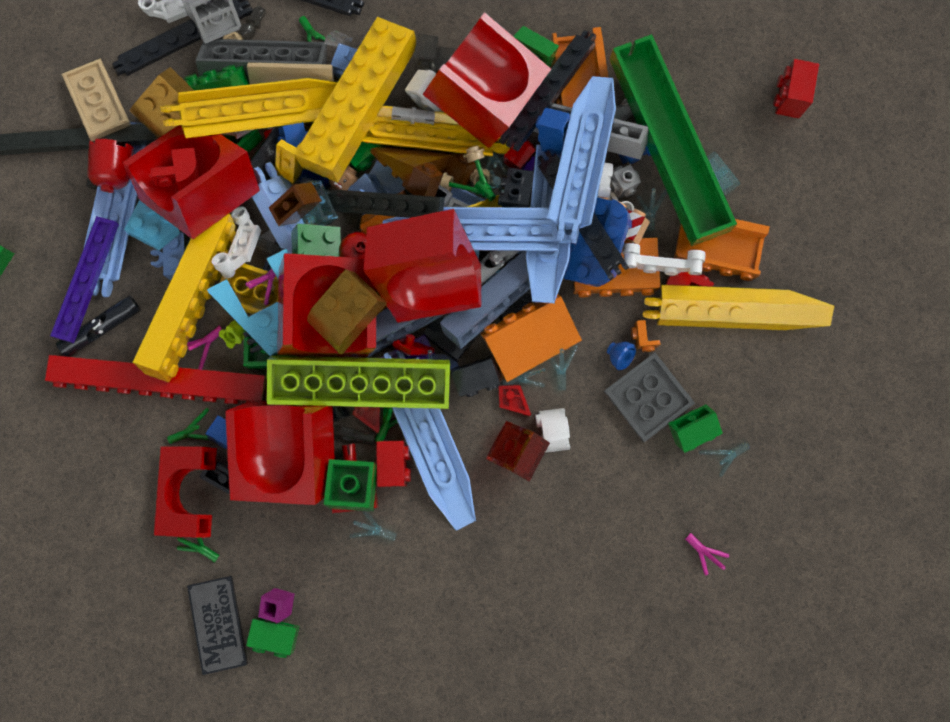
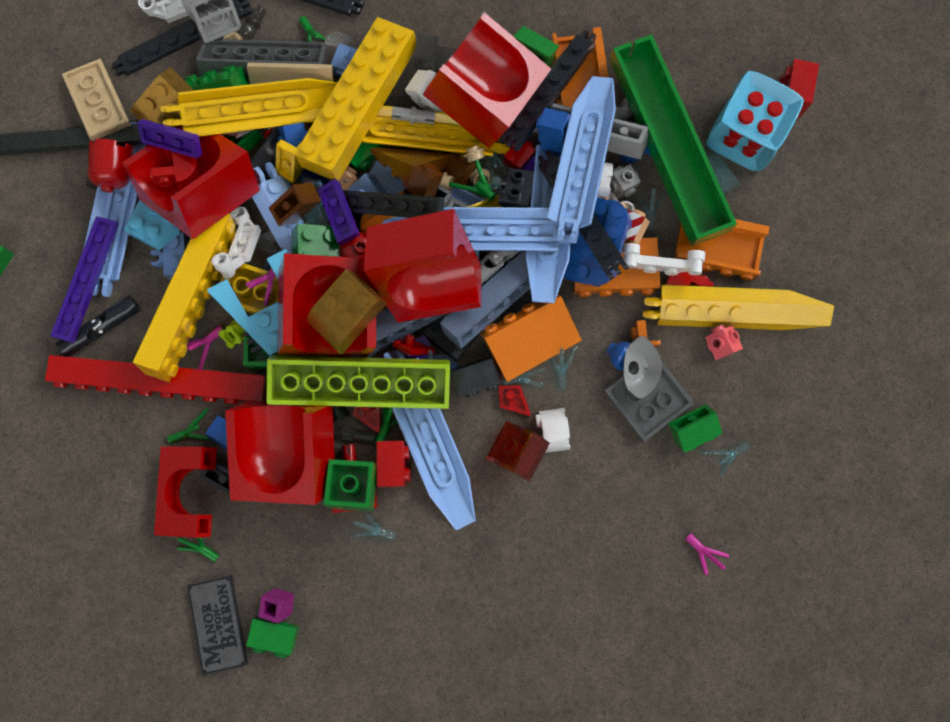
none -> dark purple plate [137,119,202,158]
none -> dark purple plate [318,179,360,246]
none -> light grey piece [623,336,662,399]
none -> coral brick [705,325,743,360]
none -> medium azure piece [706,71,804,172]

